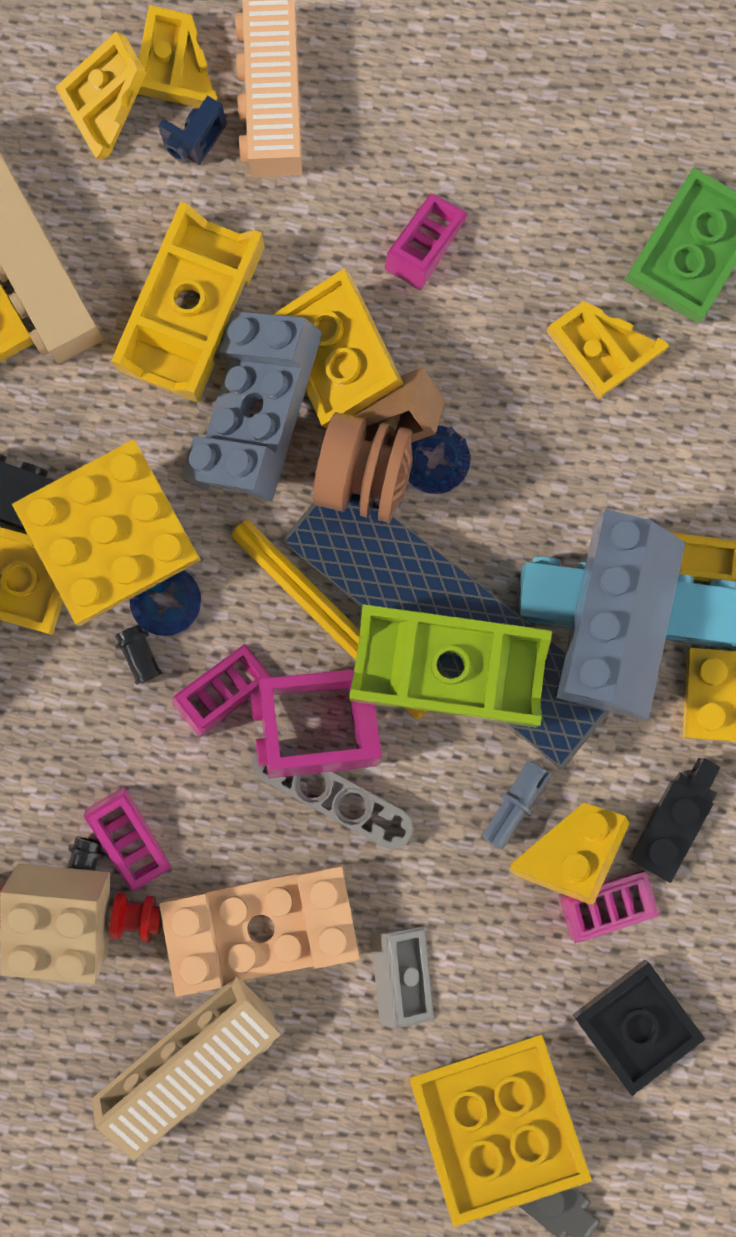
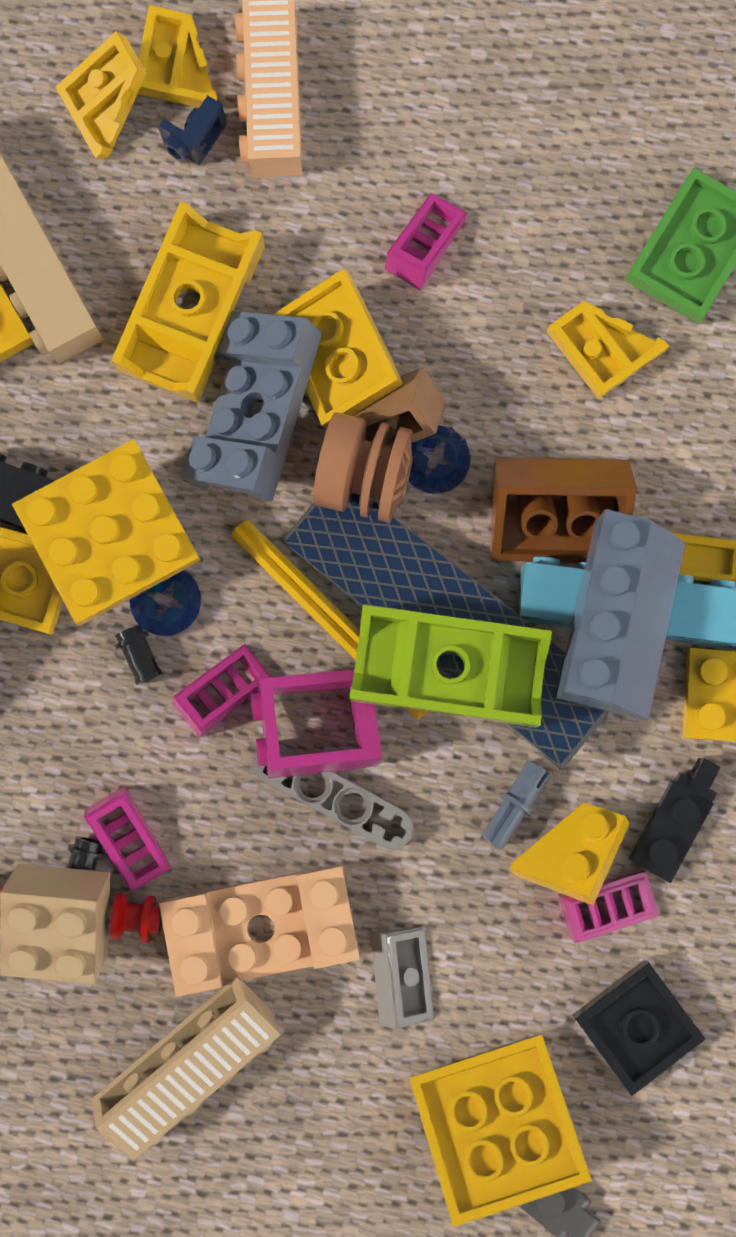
none -> dark orange slope [491,457,637,563]

